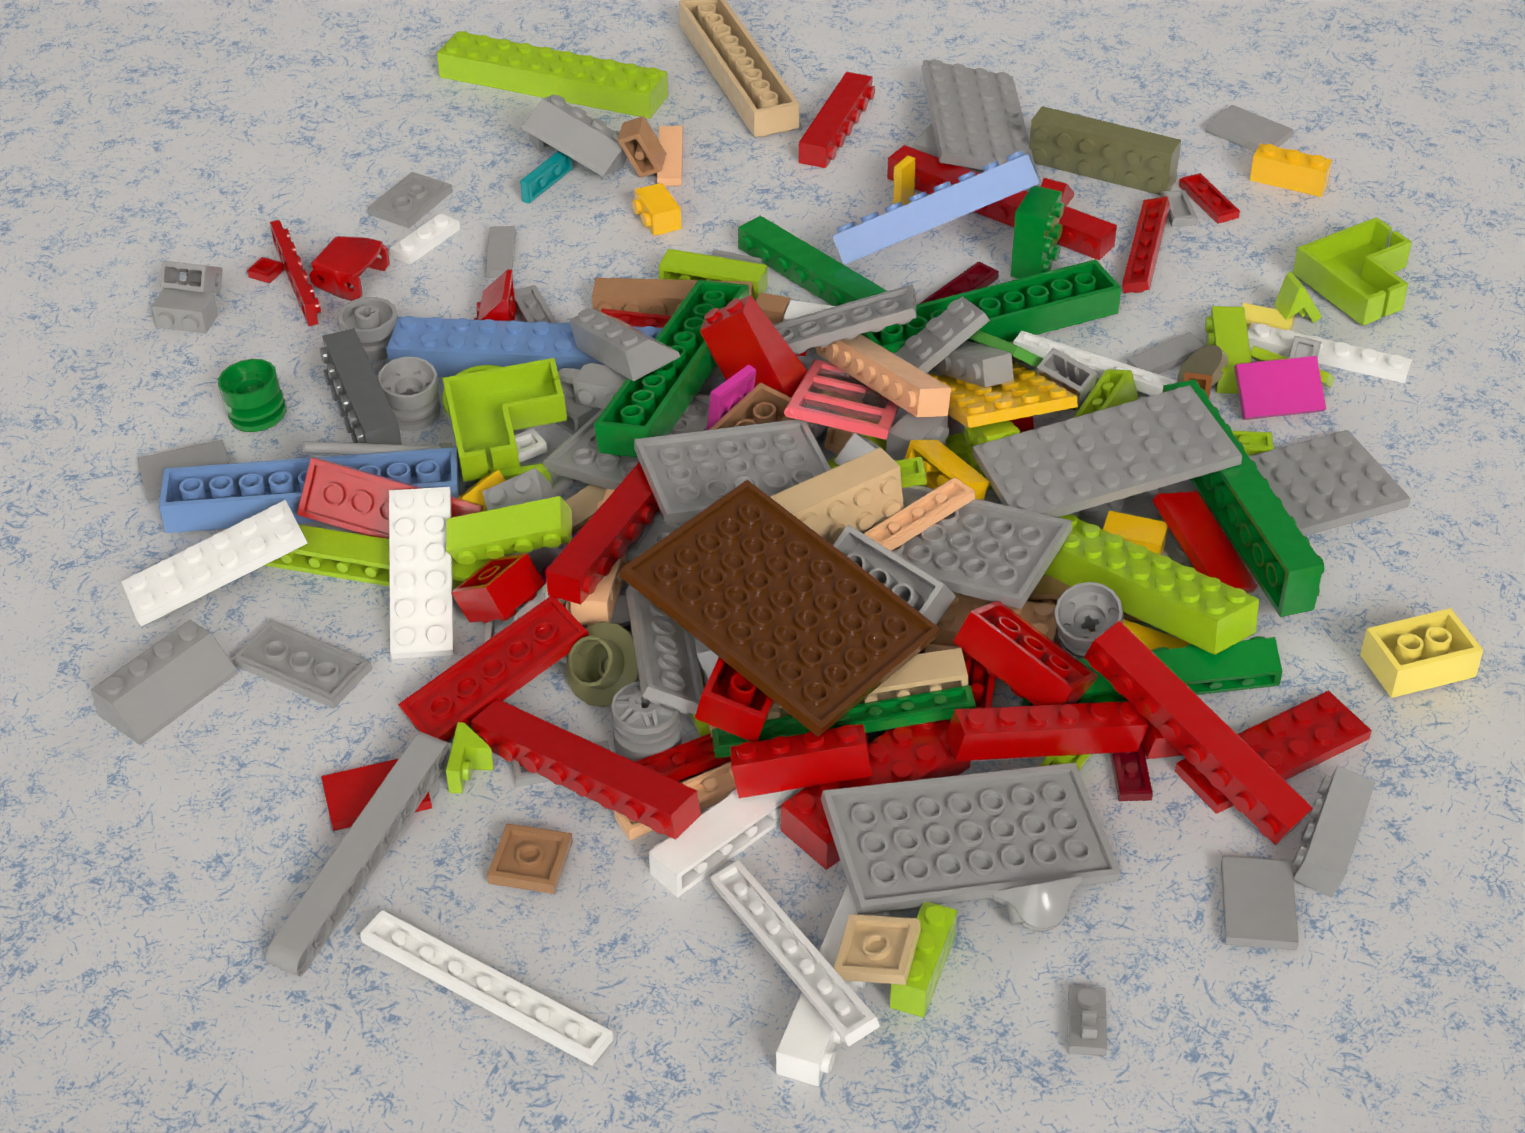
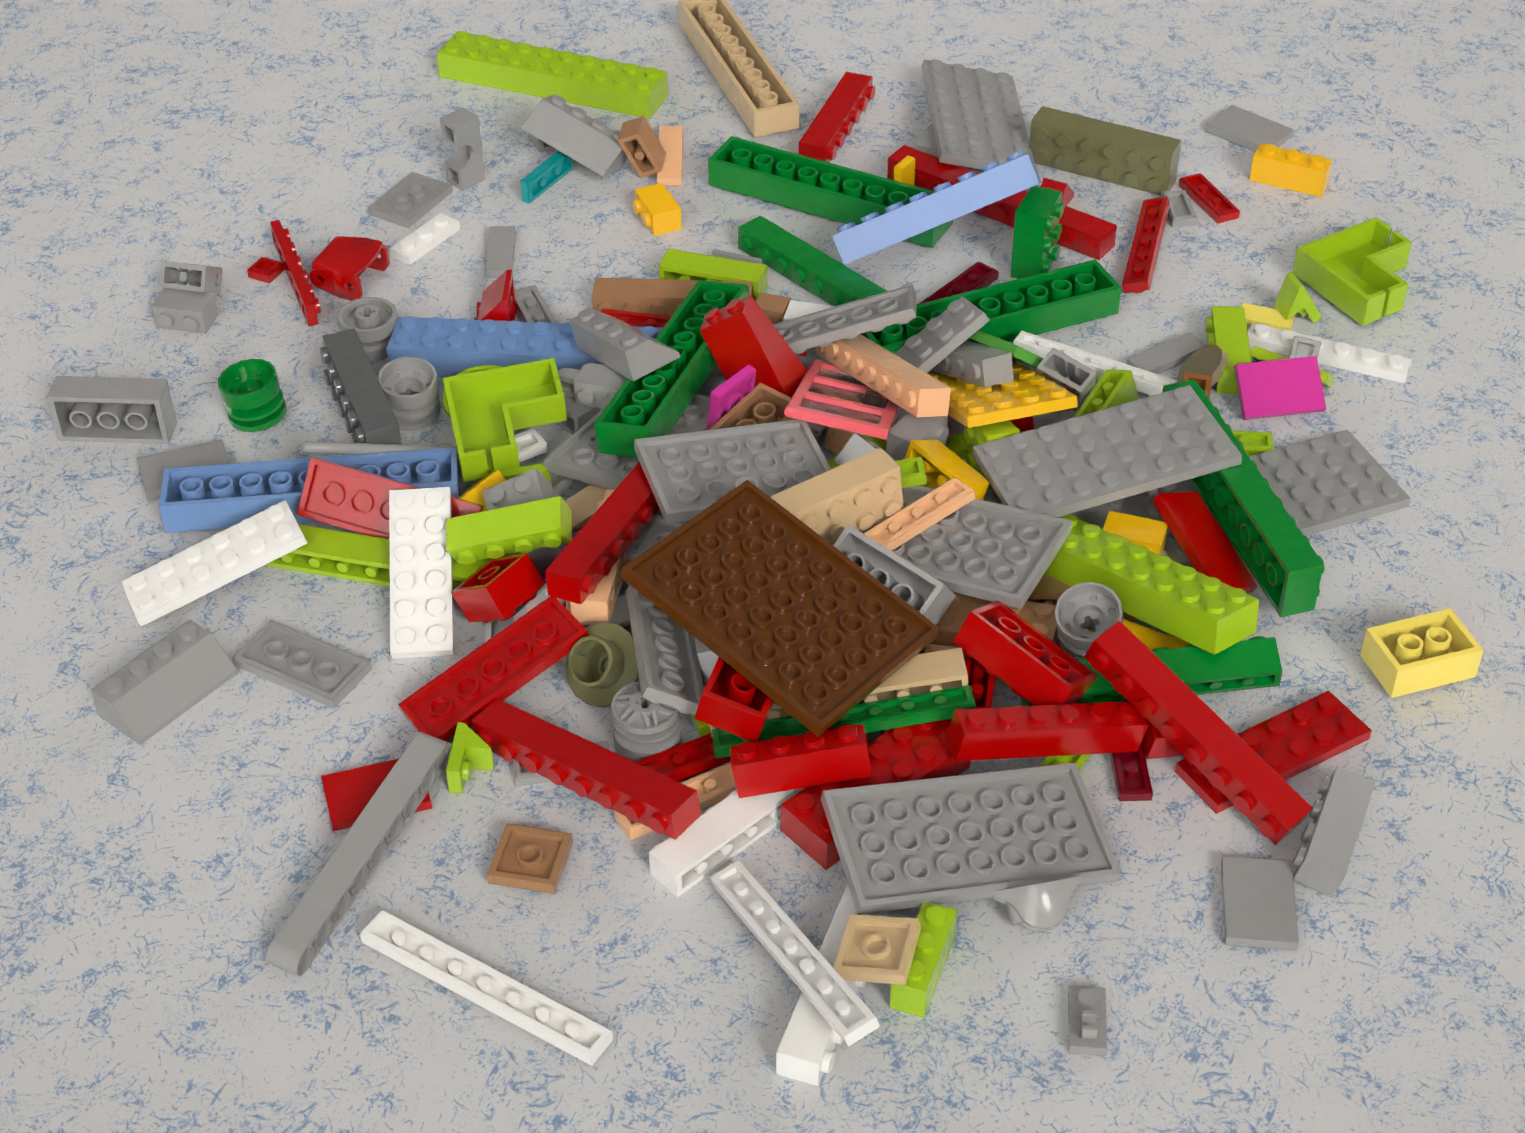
none -> light grey brick [47,376,177,444]
none -> light grey arch [439,107,485,191]
none -> green brick [708,136,954,248]

